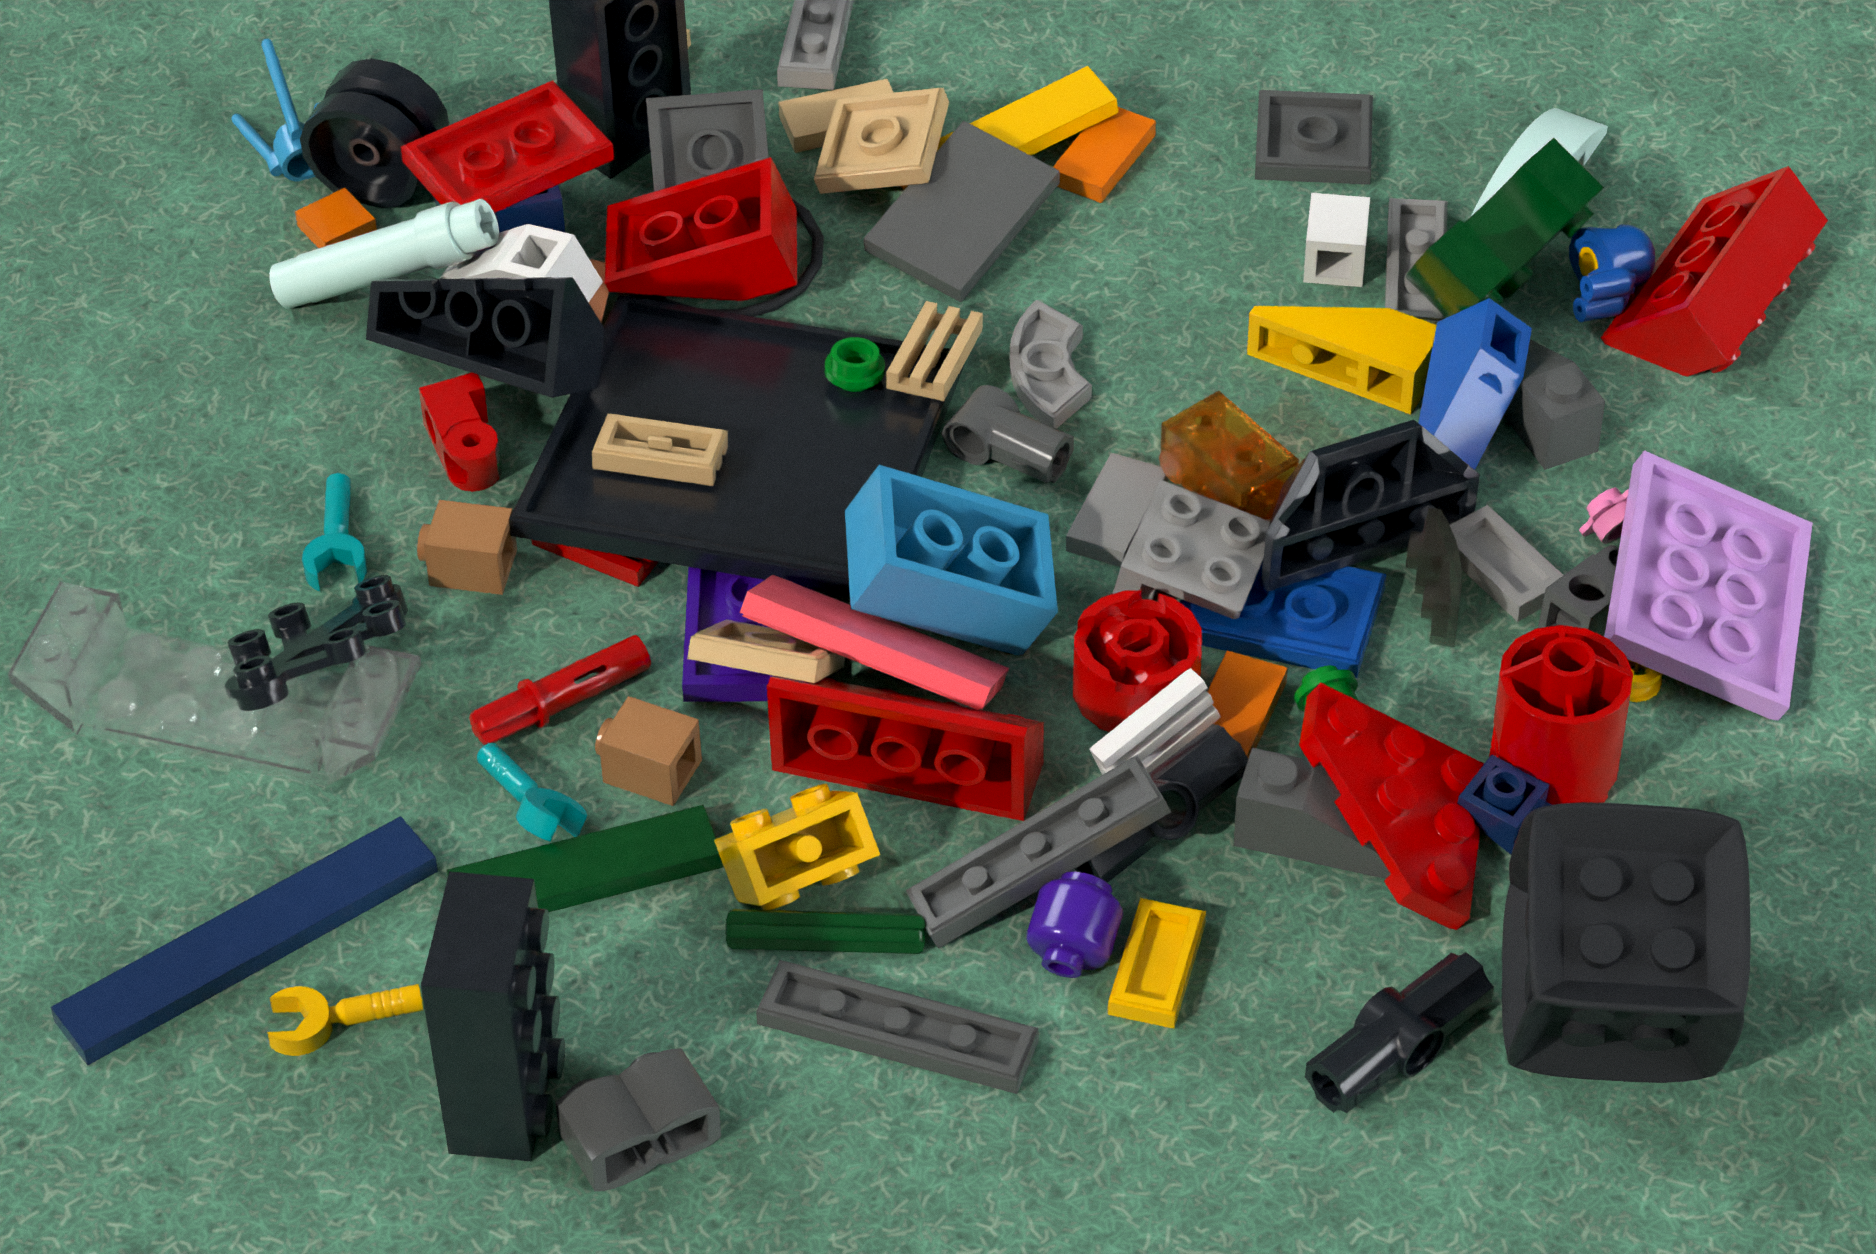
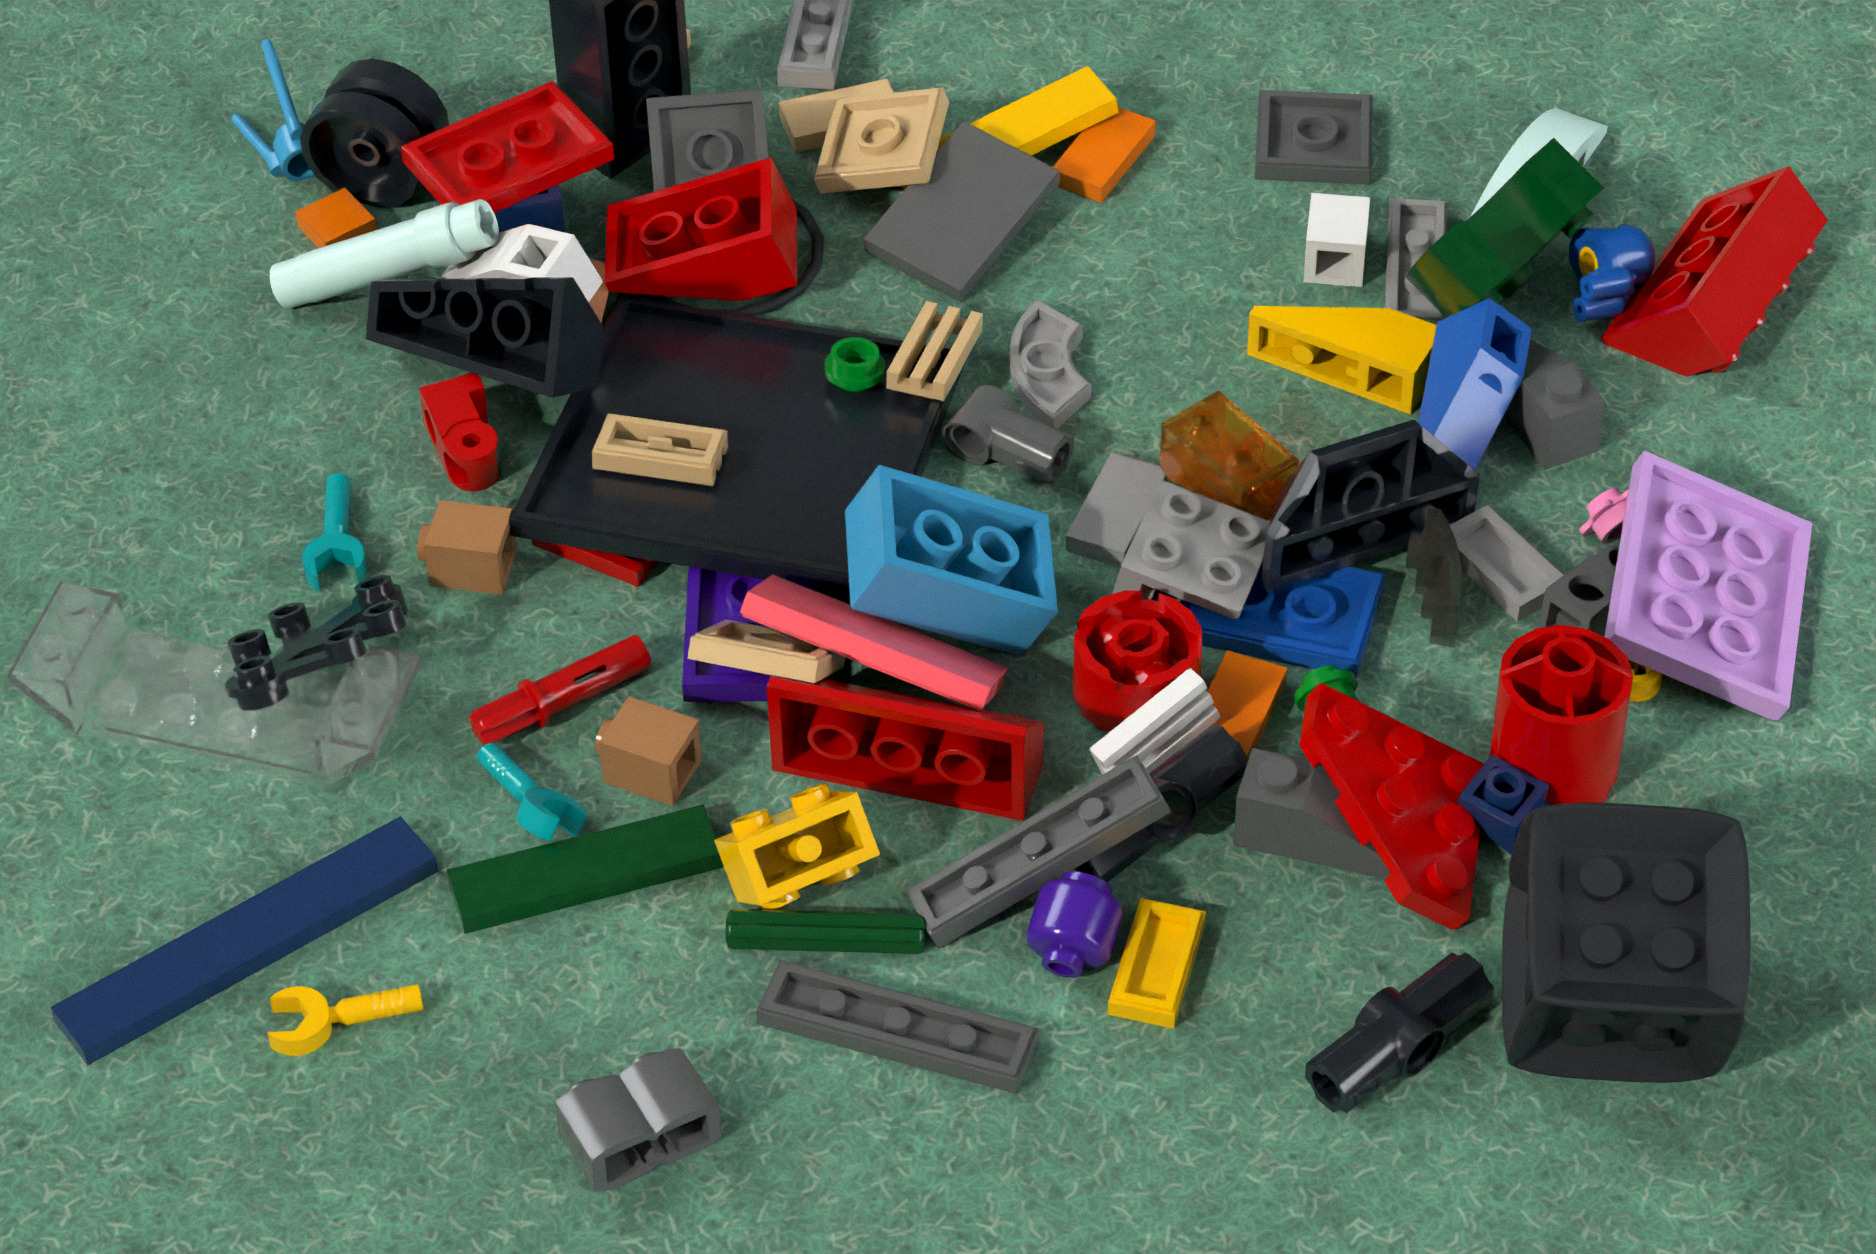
black brick [421,871,565,1162] -> none

